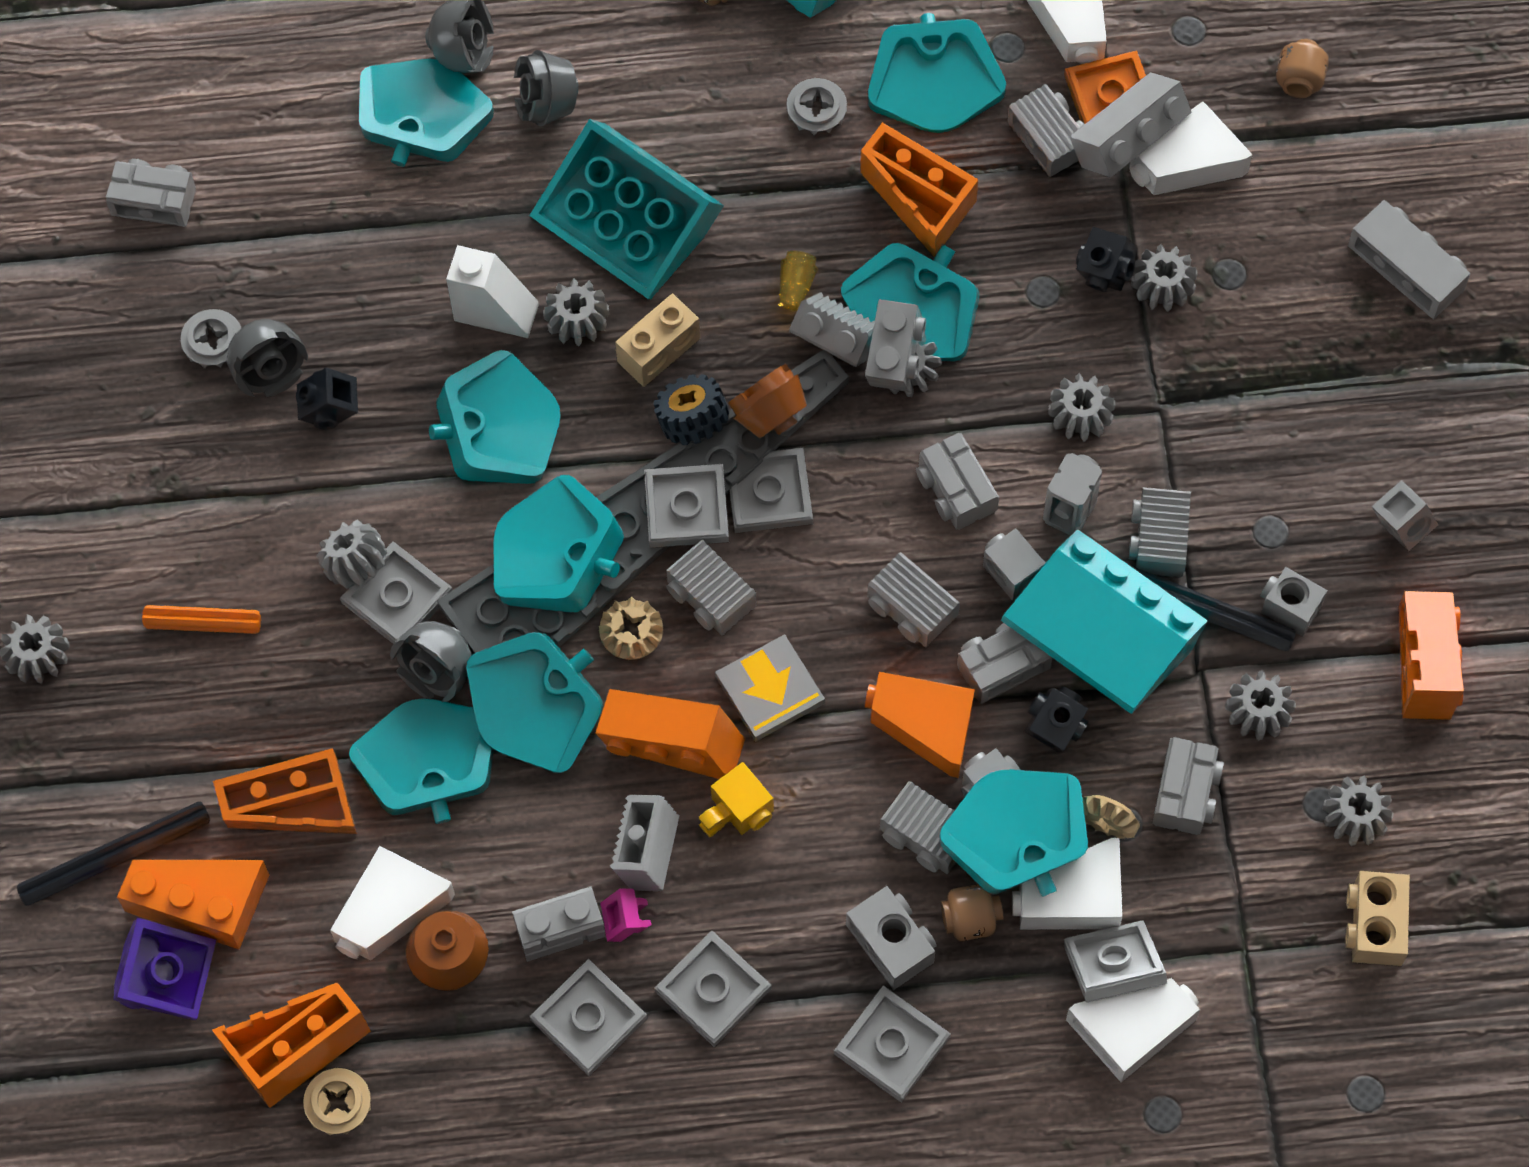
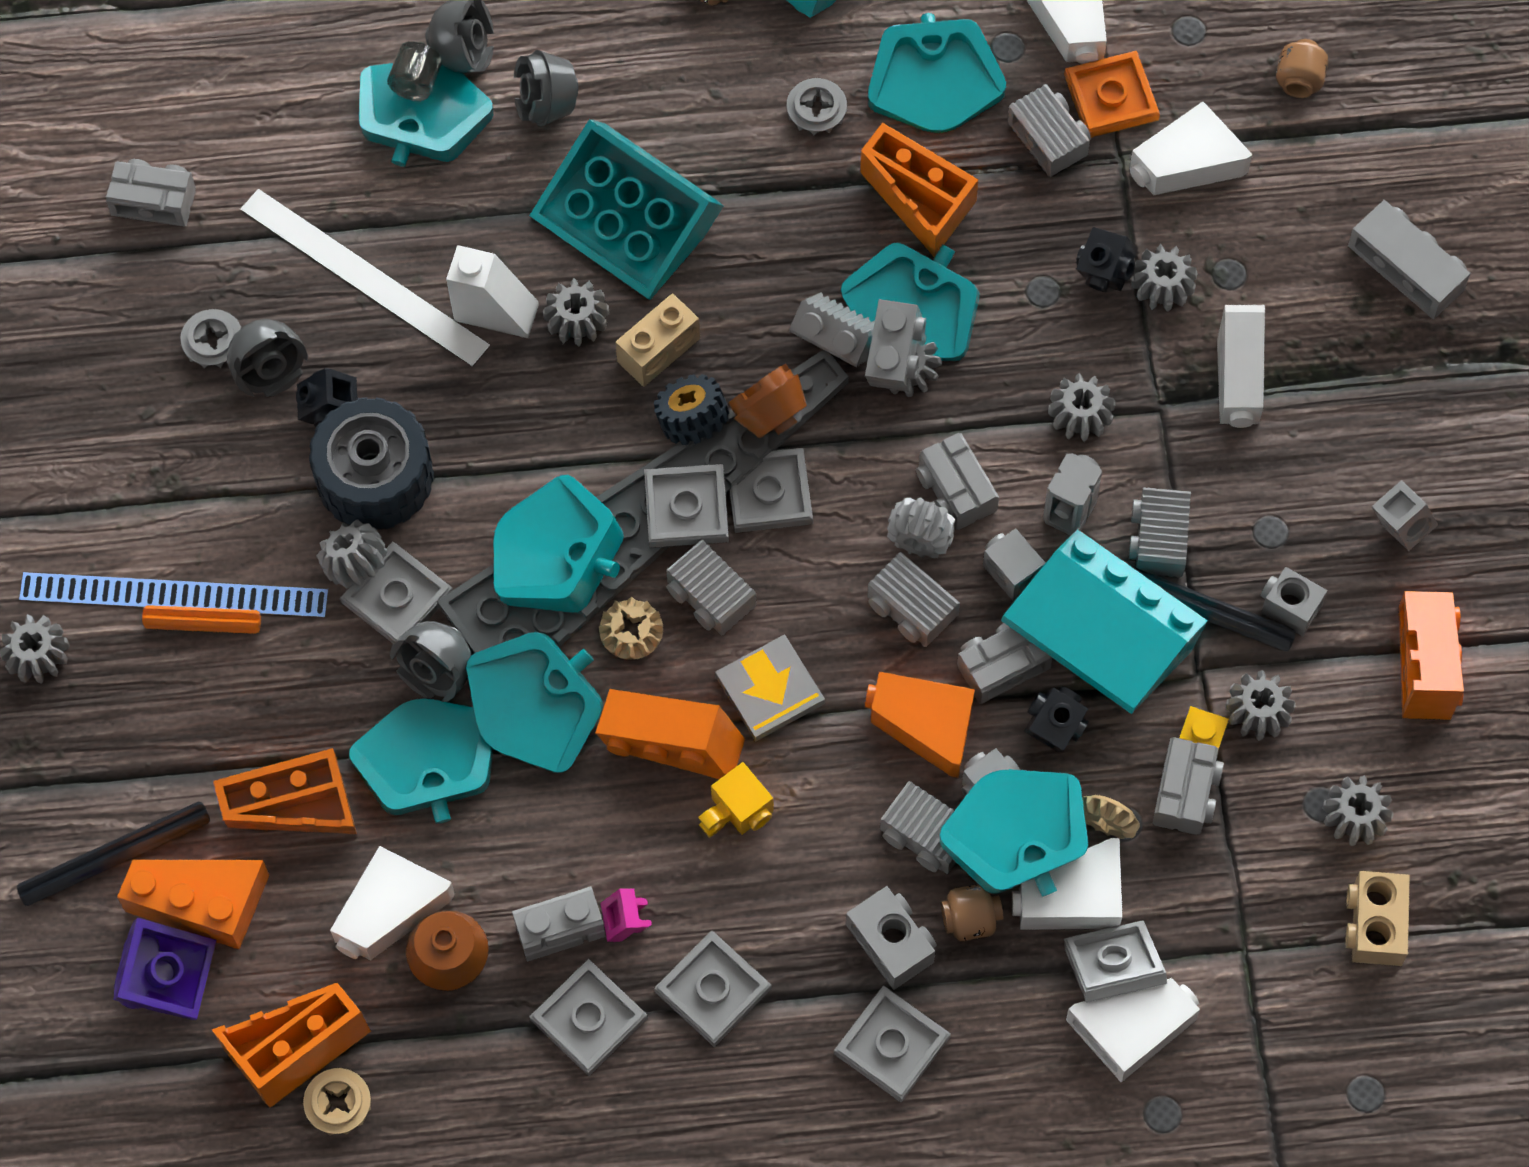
teal animal [429,350,561,484] -> none
light grey brick [610,795,680,891] -> none
clear yellow cone [779,251,818,311] -> none
light grey brick [1069,72,1192,178] -> none
none -> light blue sticker [19,572,328,617]
none -> white sticker [241,189,490,366]
none -> black wheel [309,397,434,530]
none -> clear smoke piece [387,41,442,101]
none -> light grey gear [887,498,955,558]
none -> yellow plate [1179,706,1229,750]
none -> white slope [1217,305,1265,428]

